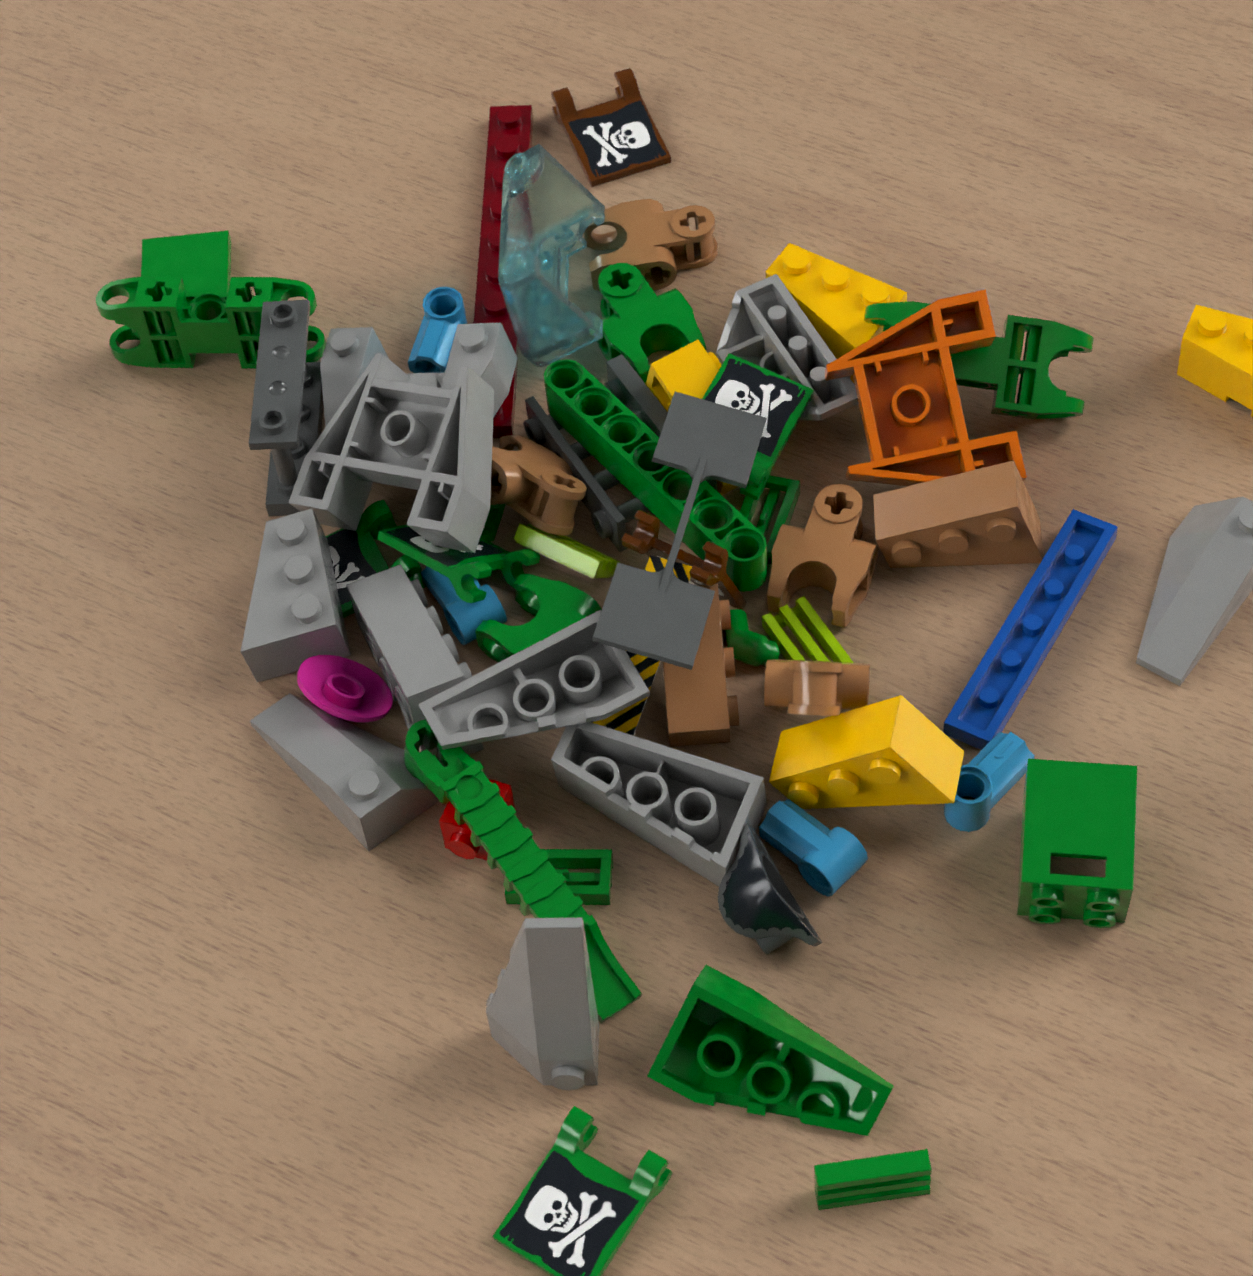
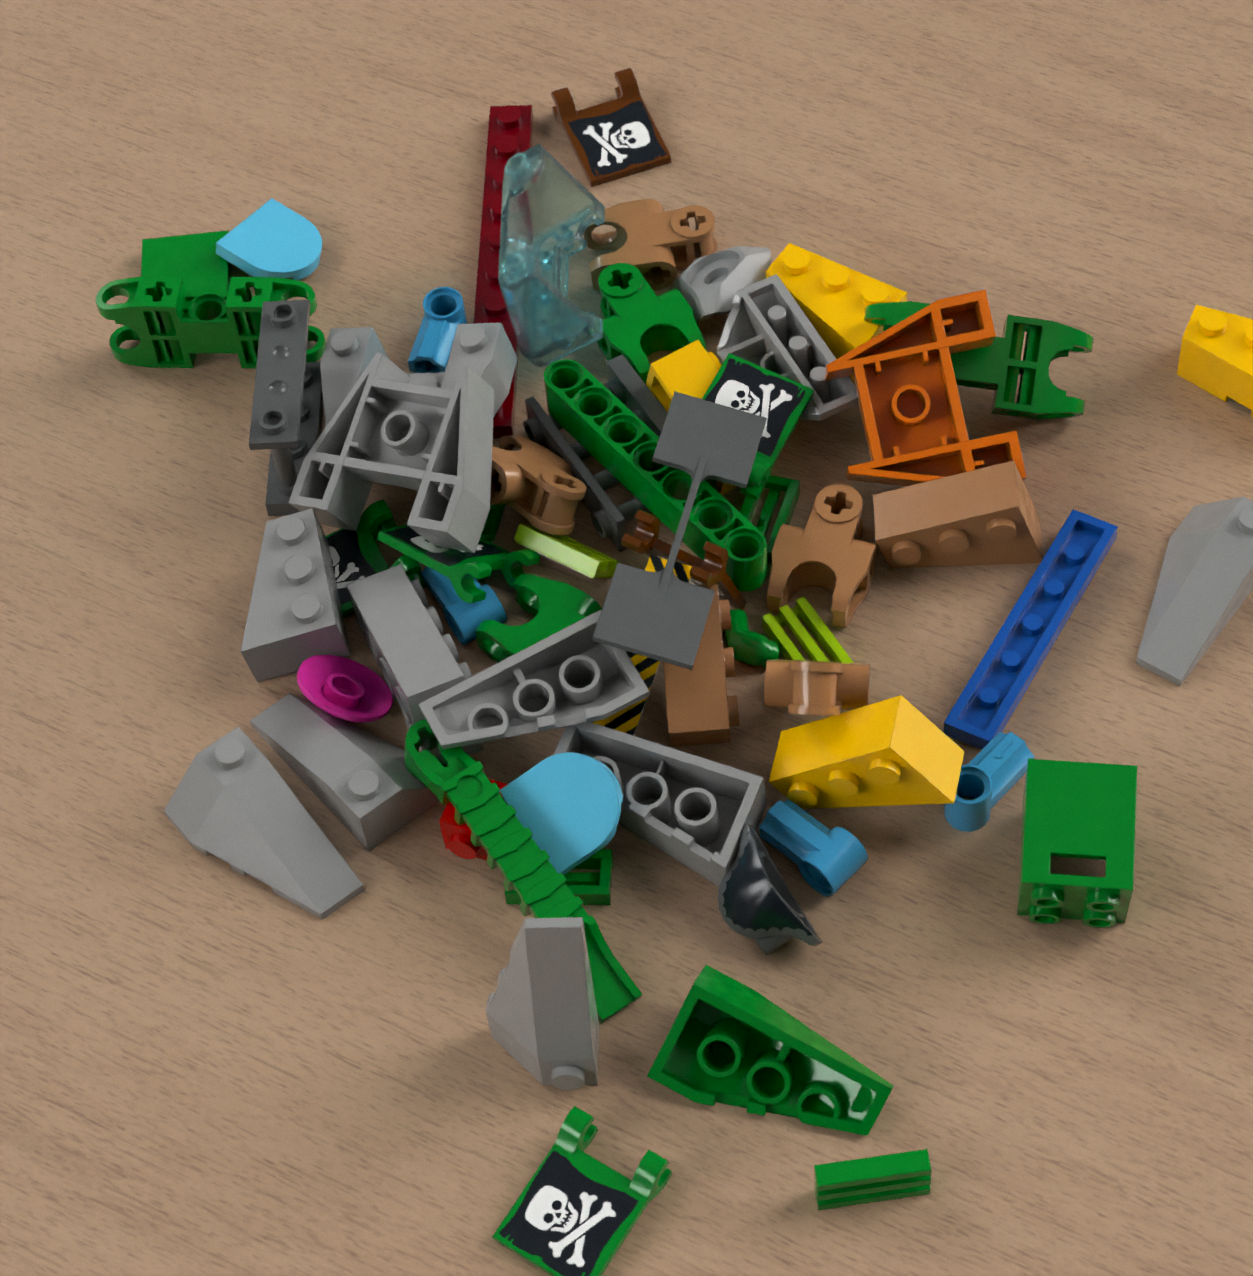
none -> light grey wedge [164,727,365,920]
none -> medium azure tile [216,198,322,280]
none -> medium azure tile [500,752,623,875]
none -> light grey hat [674,246,771,322]

